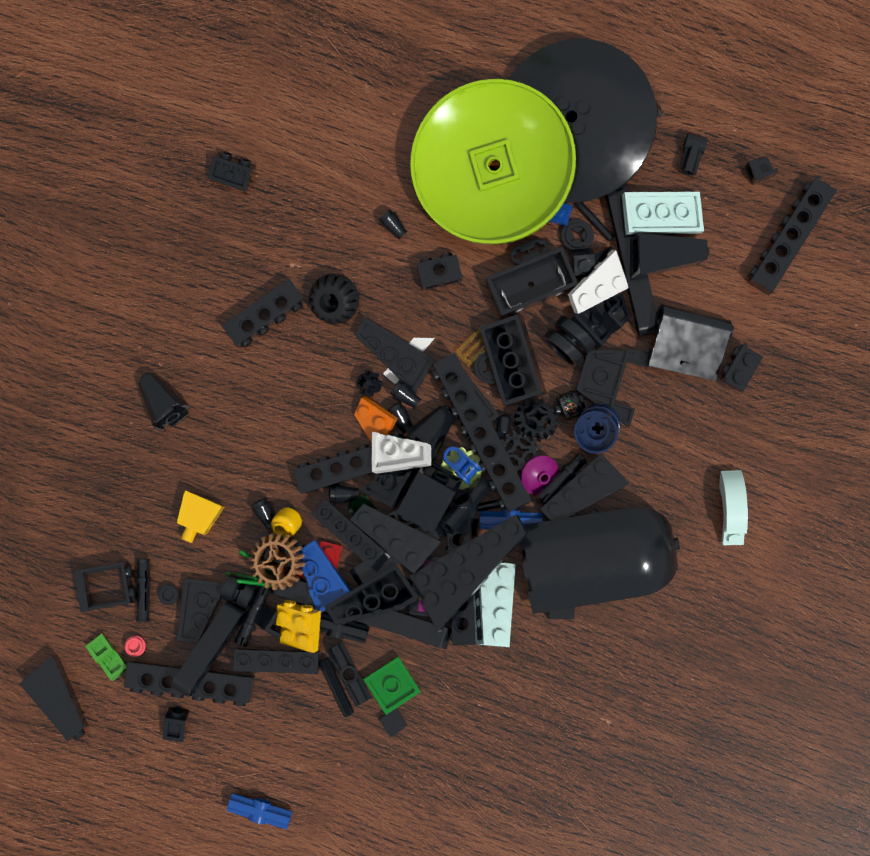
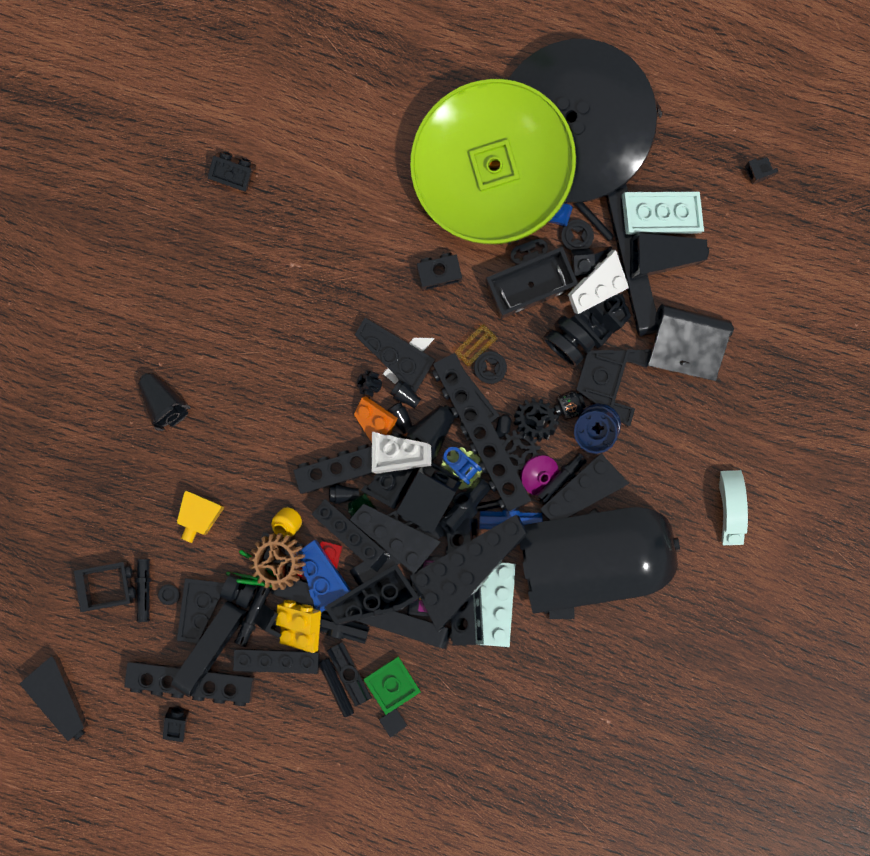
bright green slope [85,634,127,681] -> none
coral plate [125,636,146,657] -> none
black brick [222,278,305,348] -> none
blue piece [227,793,293,829] -> none
black cone [251,497,274,530] -> none
black wheel [309,274,360,324] -> none
black cone [378,209,408,240] -> none
black slope [479,314,547,406] -> none
black piece [679,132,708,176] -> none
black bracket [721,343,763,393] -> none
black brick [748,177,837,296] -> none

